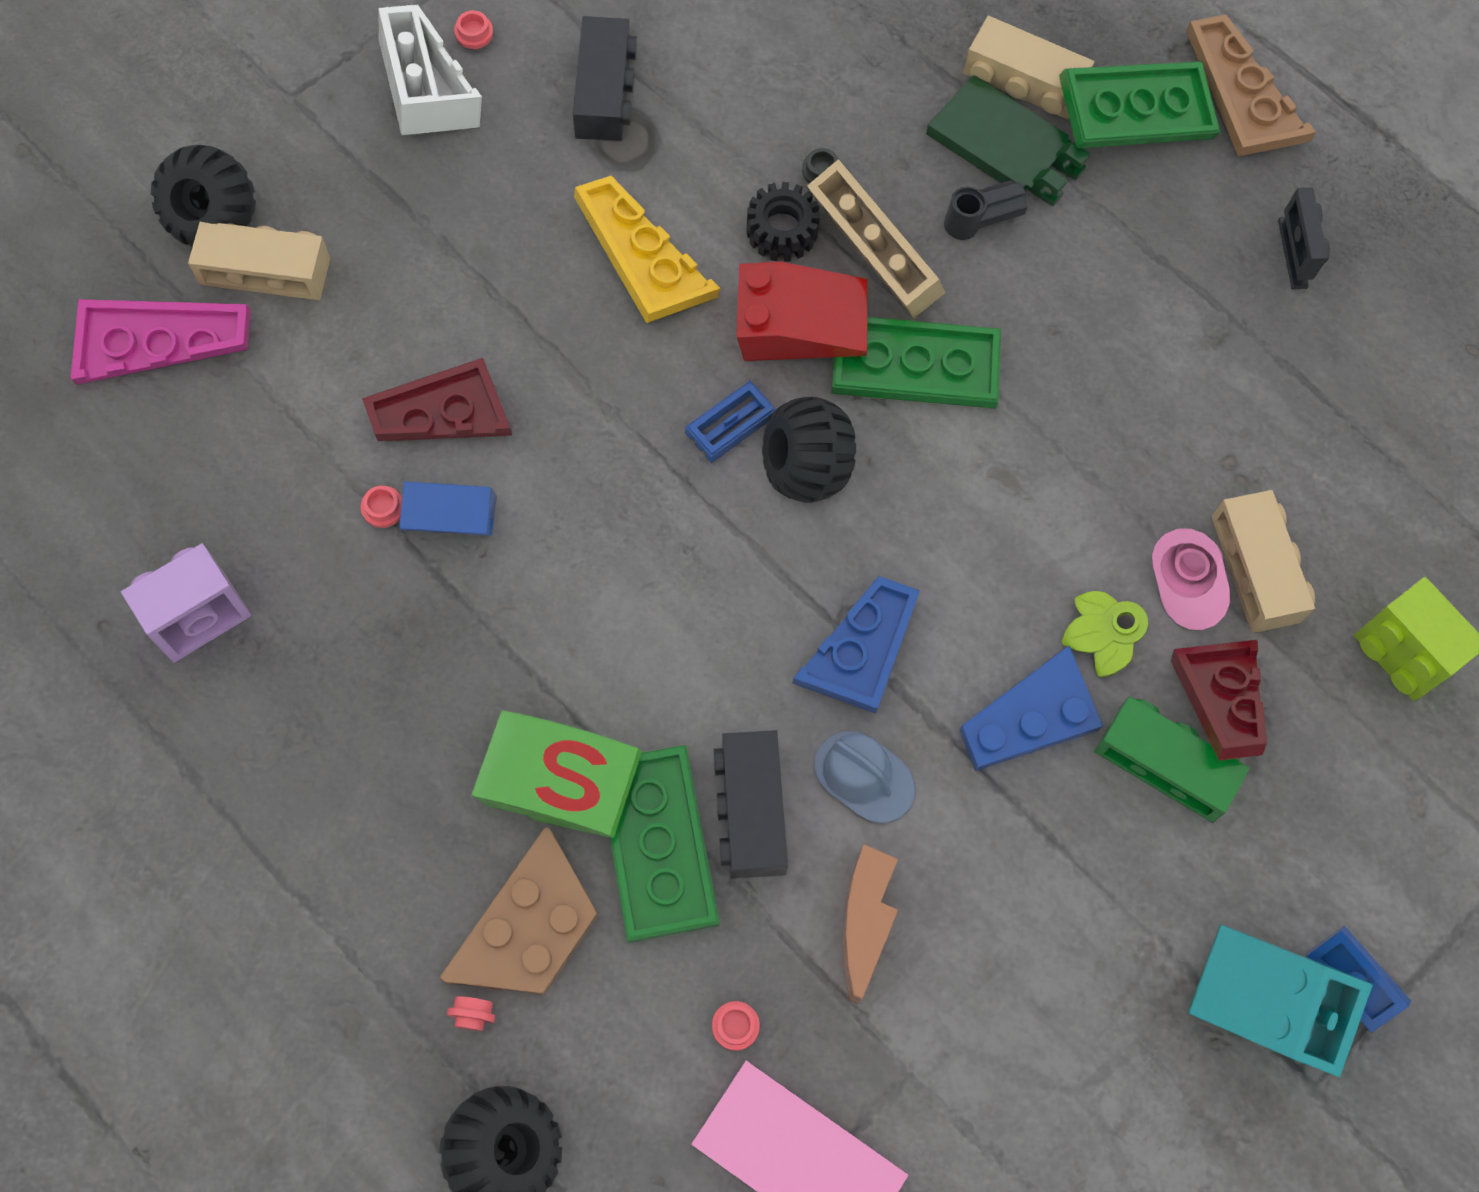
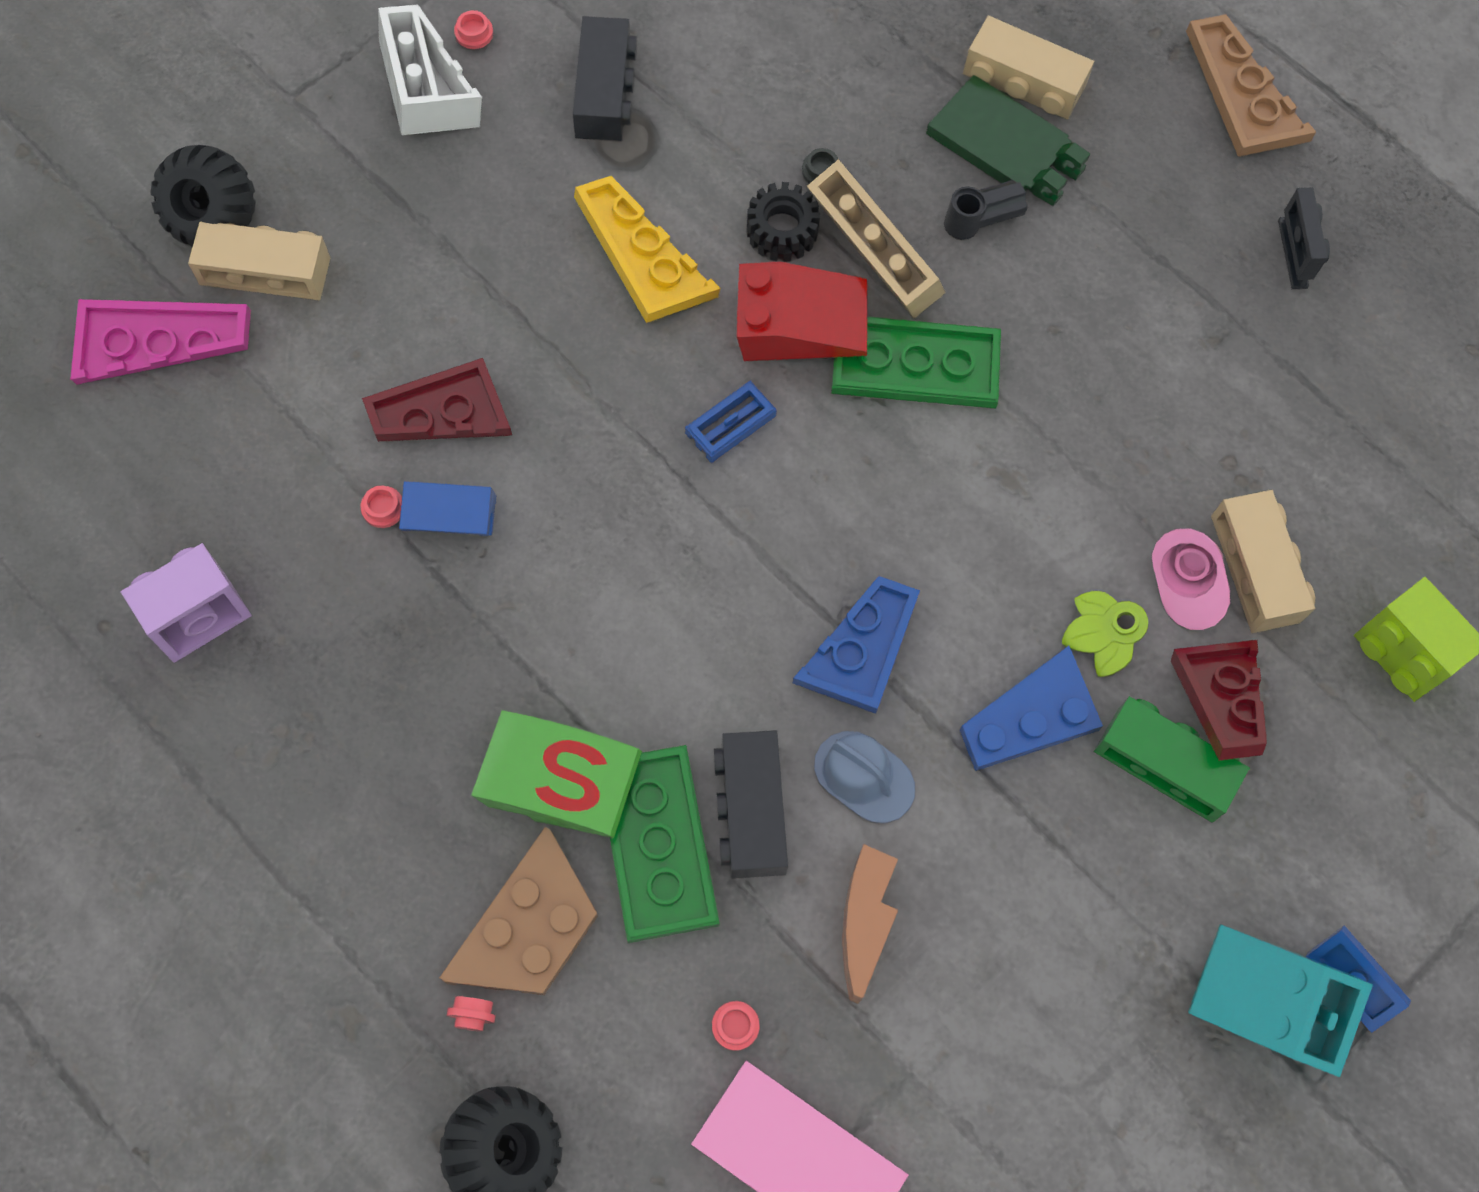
black wheel [762,397,856,503] -> none
green tile [1059,61,1221,149] -> none

